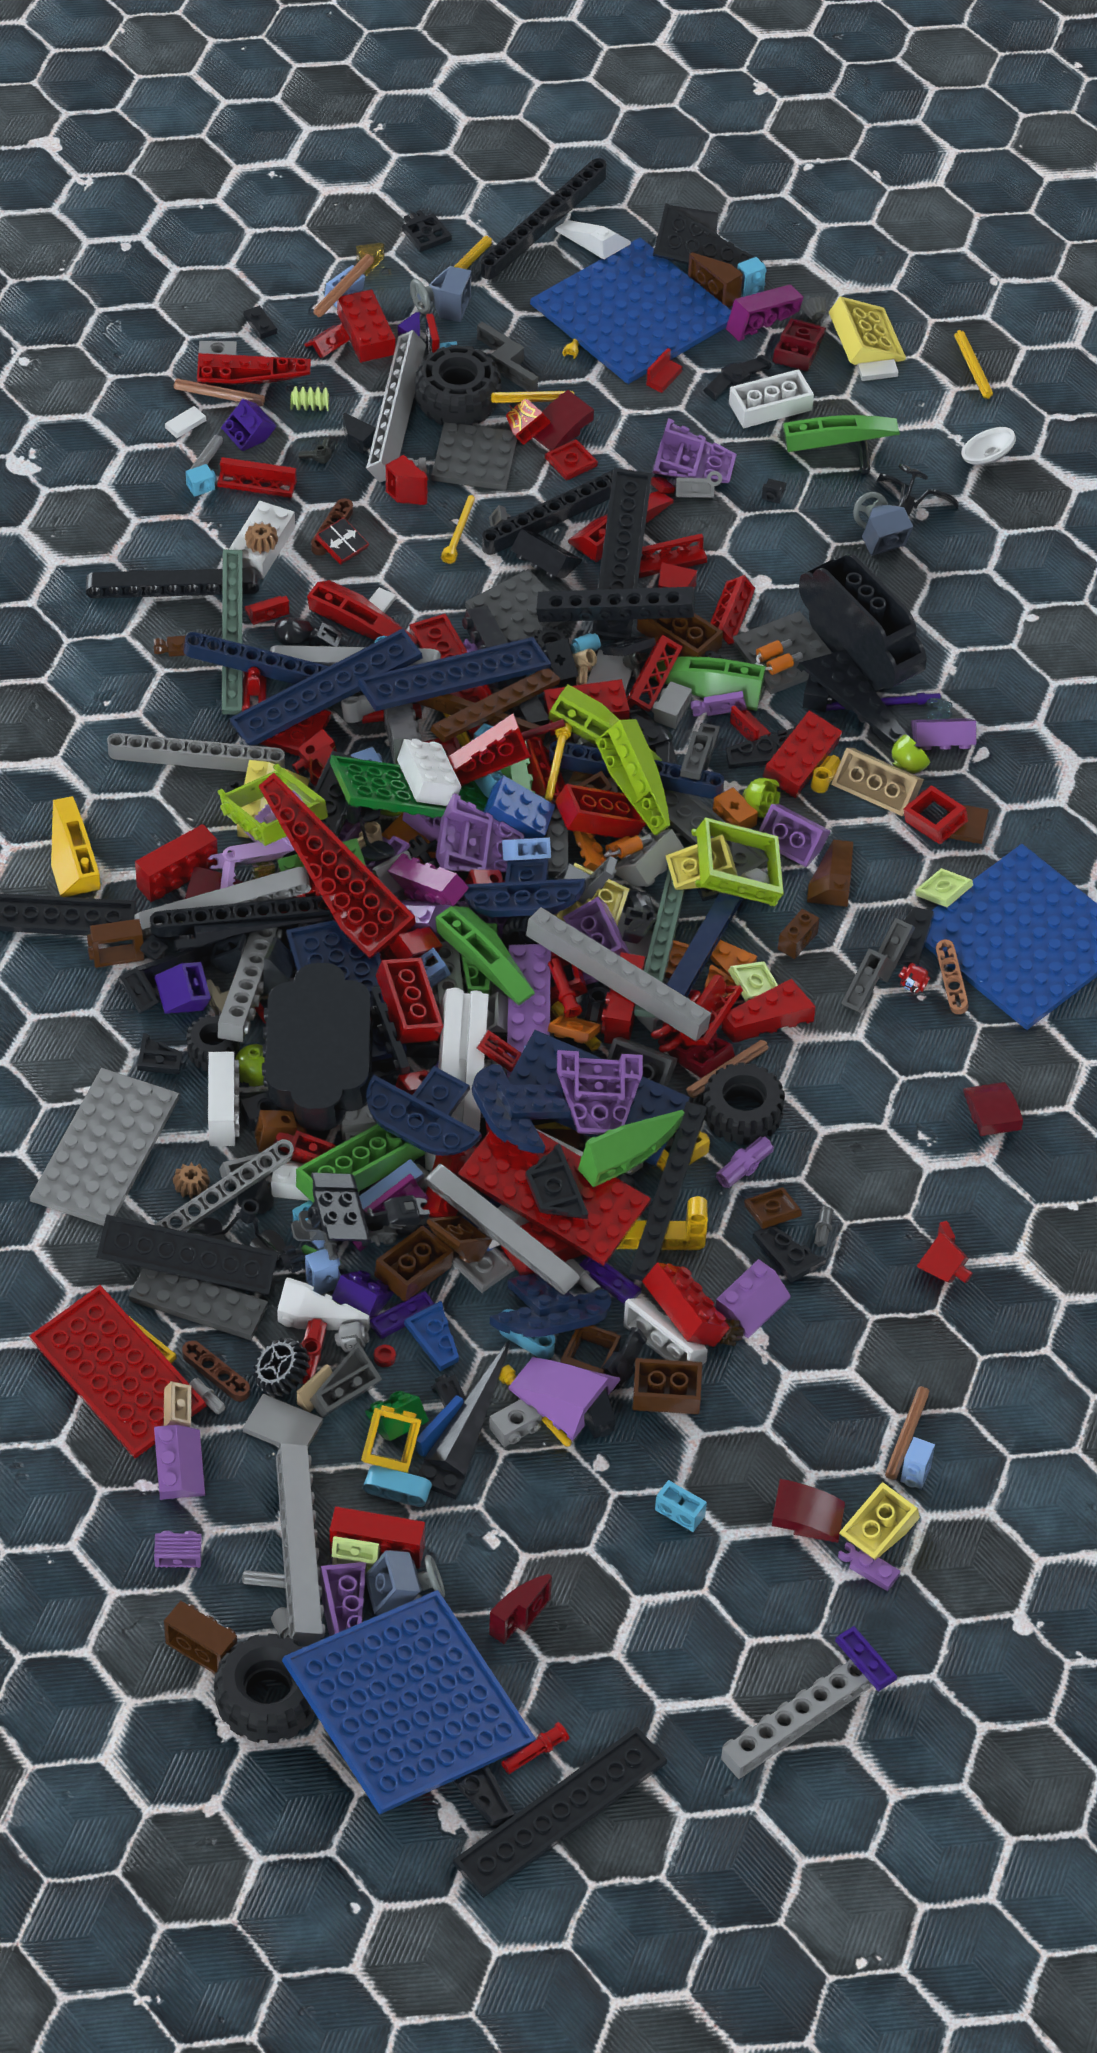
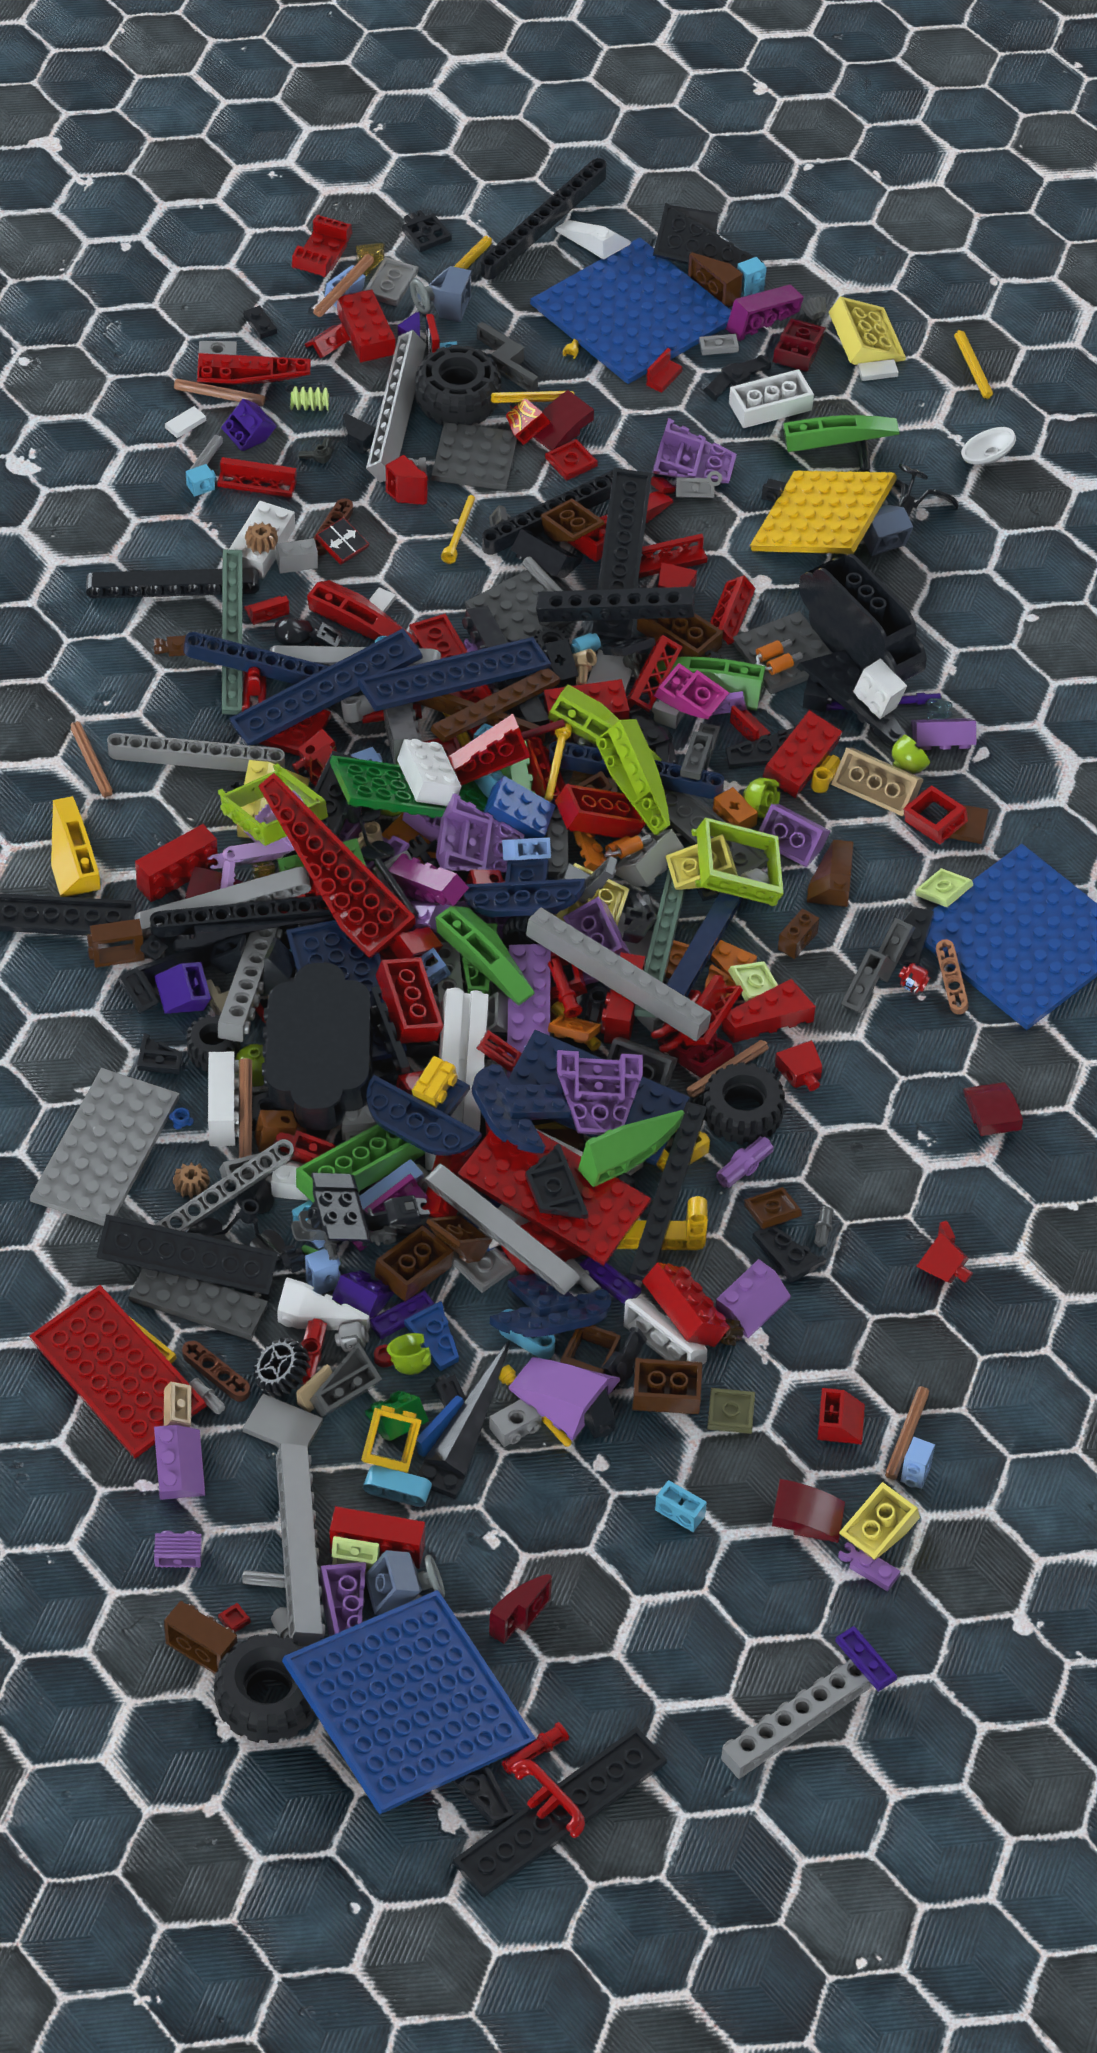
none -> nougat axle [70,721,113,798]
none -> blue plate [169,1108,194,1130]
none -> red tile [218,1603,251,1633]
none -> nougat axle [239,1058,252,1158]
none -> light grey brick [276,538,318,574]
none -> red plate [292,215,353,277]
none -> light grey tile [364,257,419,307]
none -> black bar [374,858,418,918]
none -> lime helmet [387,1333,431,1375]
none -> yellow brick [412,1056,458,1108]
none -> red piece [511,1759,585,1838]
none -> light grey axle [522,557,563,591]
none -> reddish brown slope [541,499,605,542]
none -> dark pink slope [654,663,729,719]
none -> light grey plate [699,334,739,355]
none -> olive tile [707,1388,755,1434]
none -> yellow plate [750,470,897,554]
none -> red torso [775,1040,822,1091]
none -> red slope [817,1388,865,1444]
none -> white brick [853,658,907,719]

